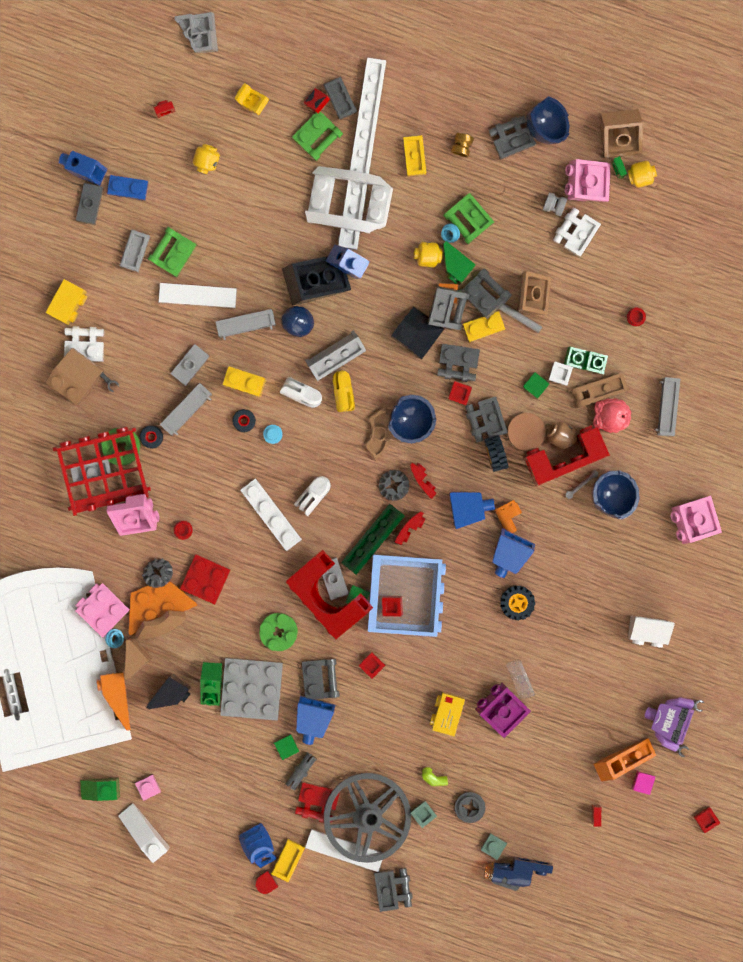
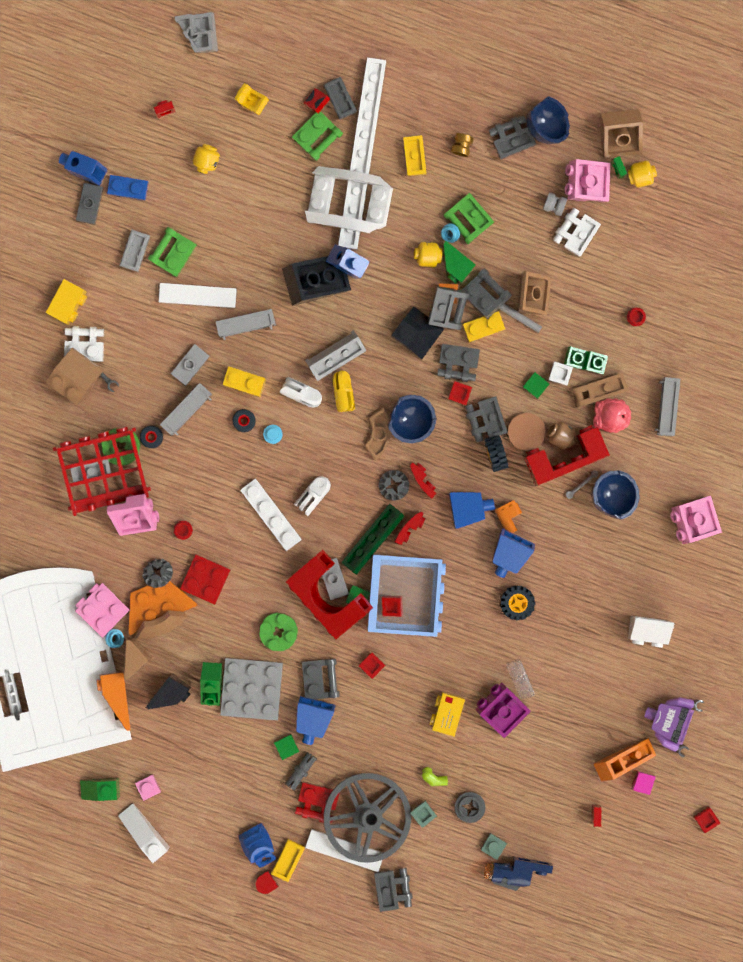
dark blue hair [281,306,314,337] -> none

